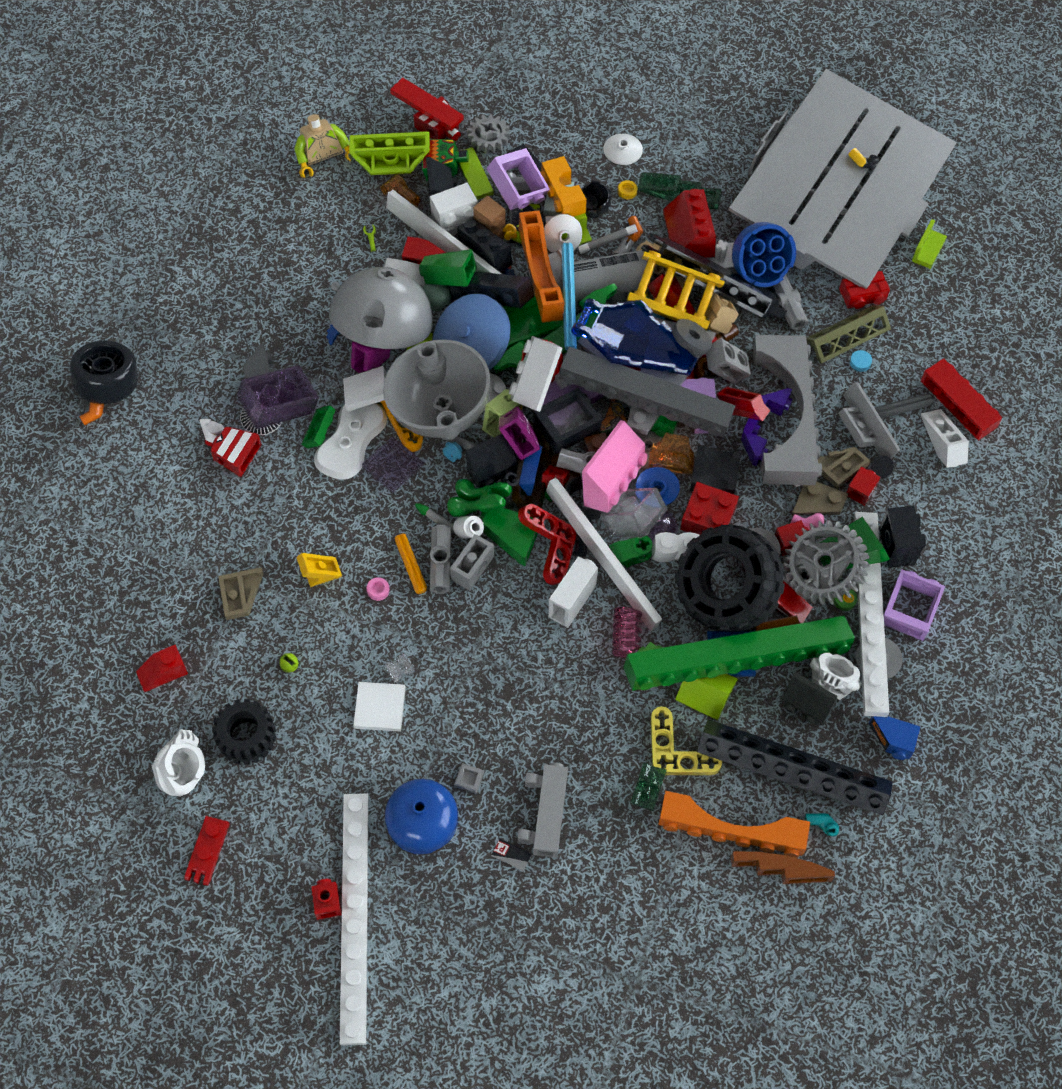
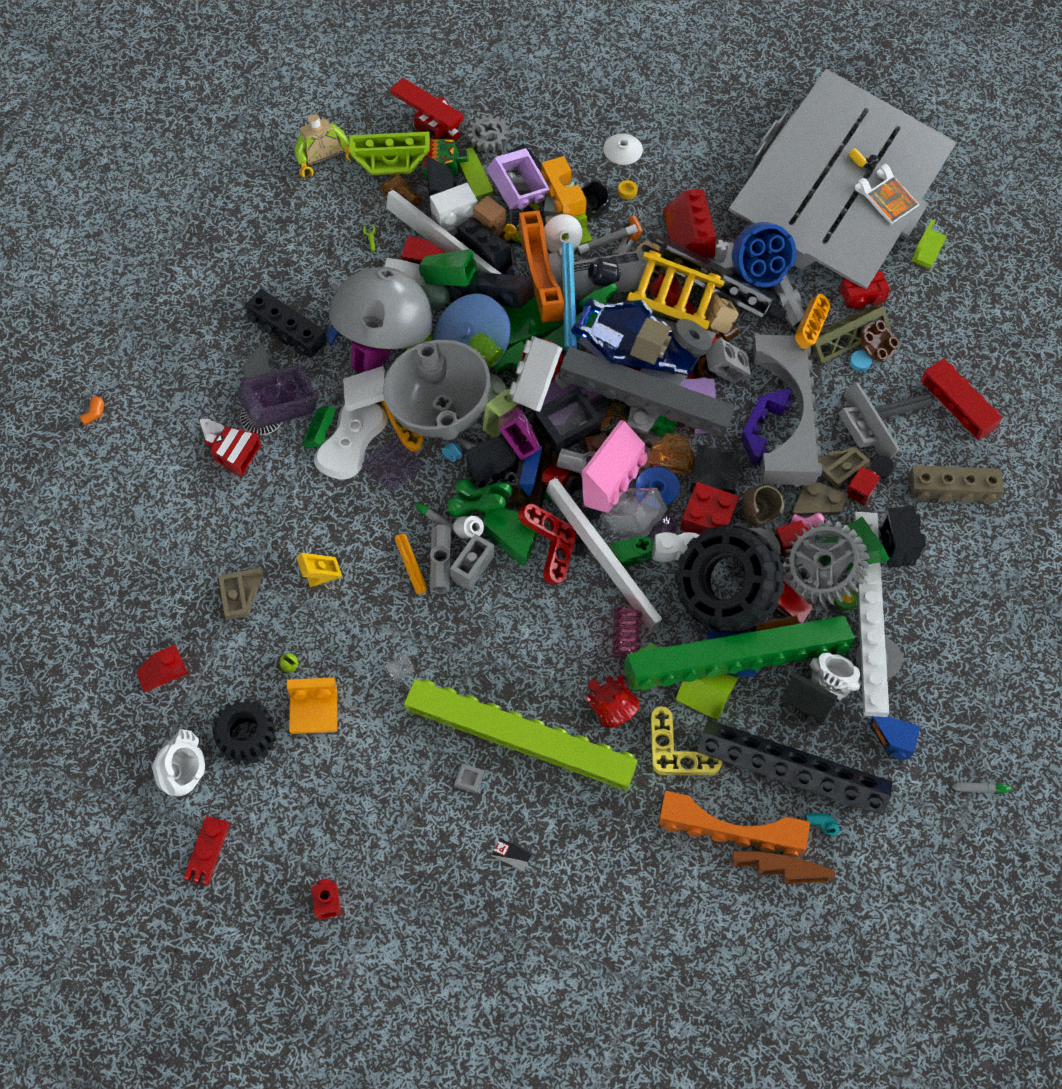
black wheel [70,340,138,404] -> none
white plate [340,793,369,1045] -> none
white tile [353,682,406,732] -> none
bright pink tile [366,577,390,601] -> none
blue cylinder [385,779,458,854] -> none
light grey brick [517,763,568,858] -> none
white brick [548,556,598,628] -> none
clear green hips [630,762,667,811] -> none
clear green slope [638,172,722,210] -> none
red piece [717,387,770,421] -> none
lavender window [884,569,945,641] -> none
white slope [921,409,969,468] -> none
none -> black brick [245,289,327,358]
none -> light orange bracket [287,677,337,734]
none -> lime brick [404,679,638,792]
none -> clear neon green brick [469,332,505,368]
none -> red hair [585,675,640,728]
none -> black head [588,258,621,287]
none -> dark tan brick [630,318,672,365]
none -> dark tan piece [742,485,784,526]
none -> light orange beam [795,294,830,349]
none -> flag [854,164,919,225]
none -> reddish brown dish [860,320,899,362]
none -> dark tan brick [909,465,1004,504]
none -> light grey piece [952,782,1012,794]

